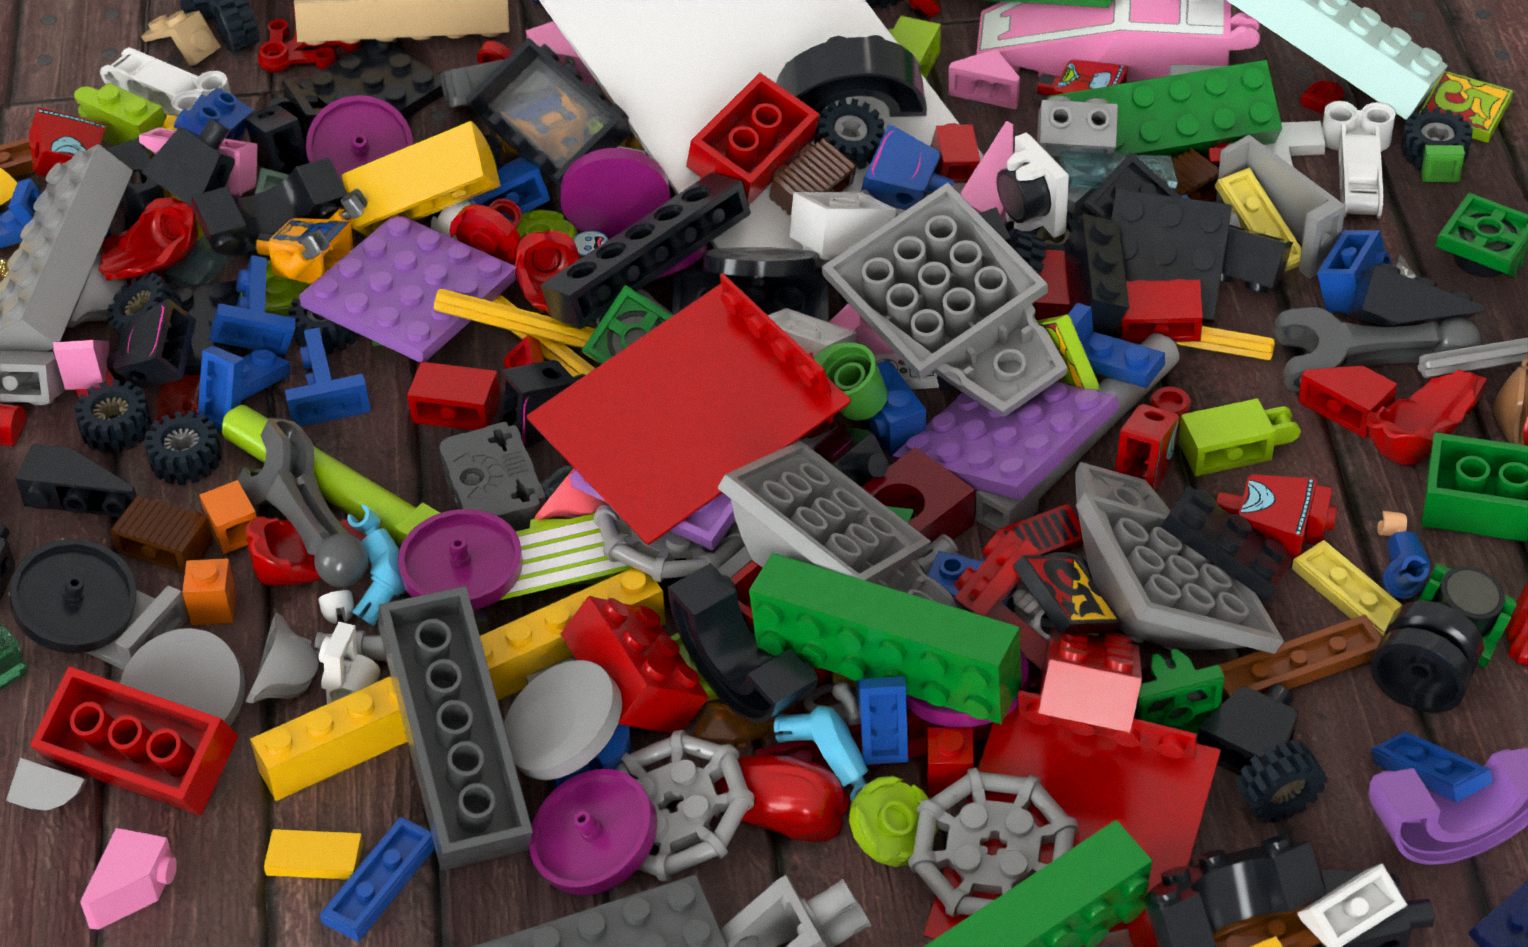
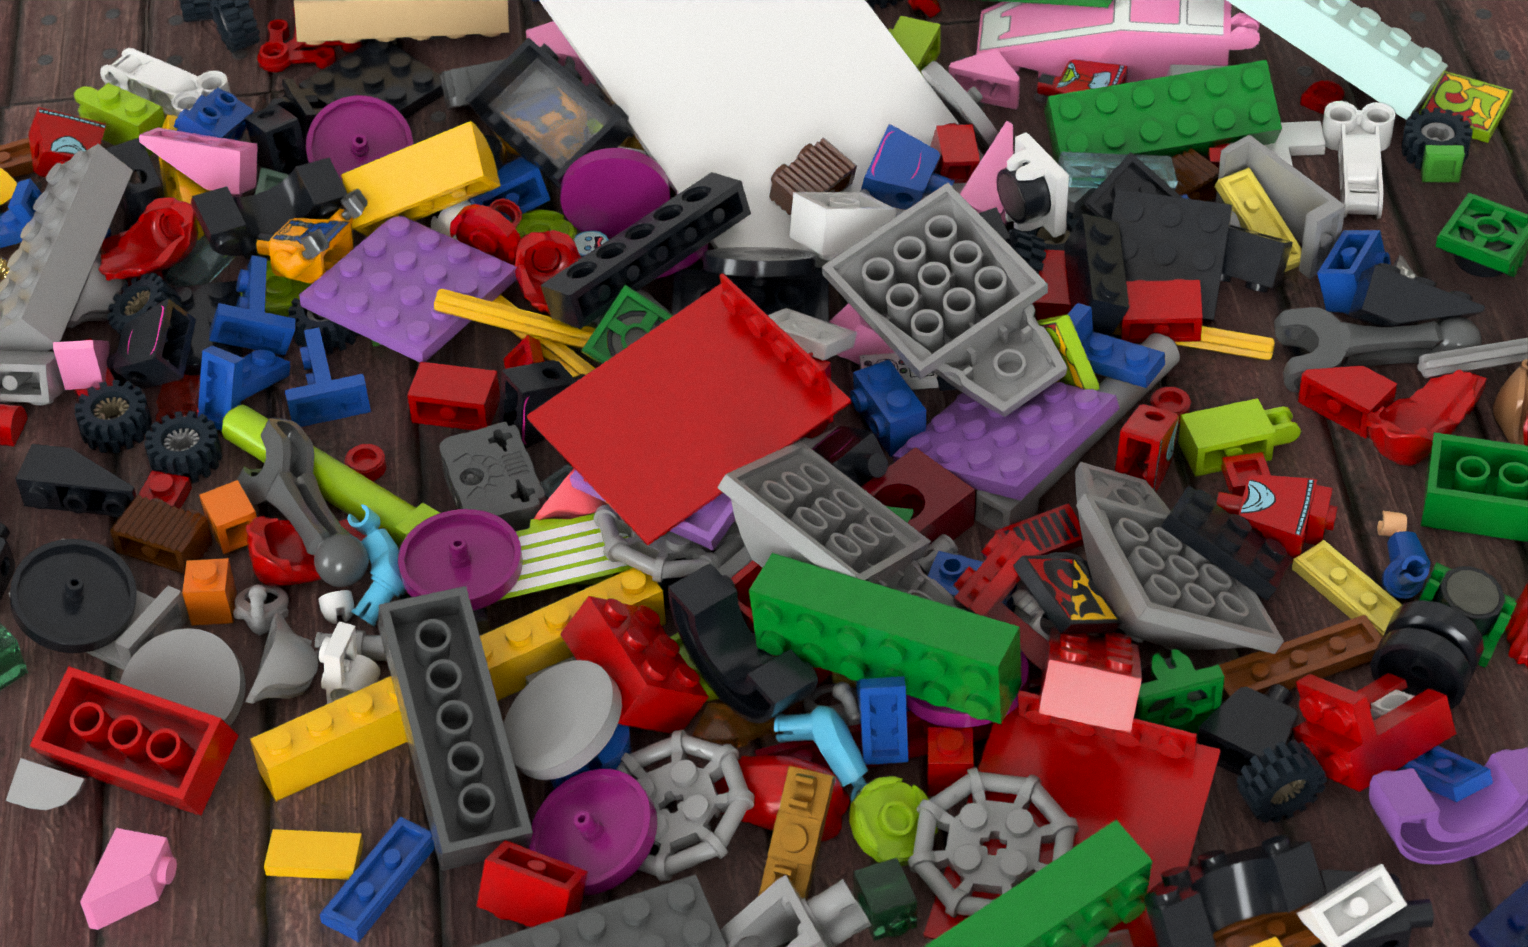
tan bracket [141,10,221,66] -> none
black torso [141,118,235,207] -> none
red tile [477,41,512,64] -> none
red brick [686,72,819,205] -> none
black brick [776,35,927,117] -> none
black bush [814,98,885,170] -> none
bright green hat [814,342,888,421] -> none
light grey brick [1037,96,1118,160] -> none
none -> red plate [138,470,192,509]
none -> light grey piece [233,585,289,635]
none -> red tile [345,444,387,481]
none -> red brick [476,840,588,927]
none -> pearl gold plate [758,766,836,900]
none -> clear green brick [853,857,917,941]
none -> light grey piece [921,61,998,150]
none -> red plate [1221,452,1271,496]
none -> red brick [1293,673,1456,792]

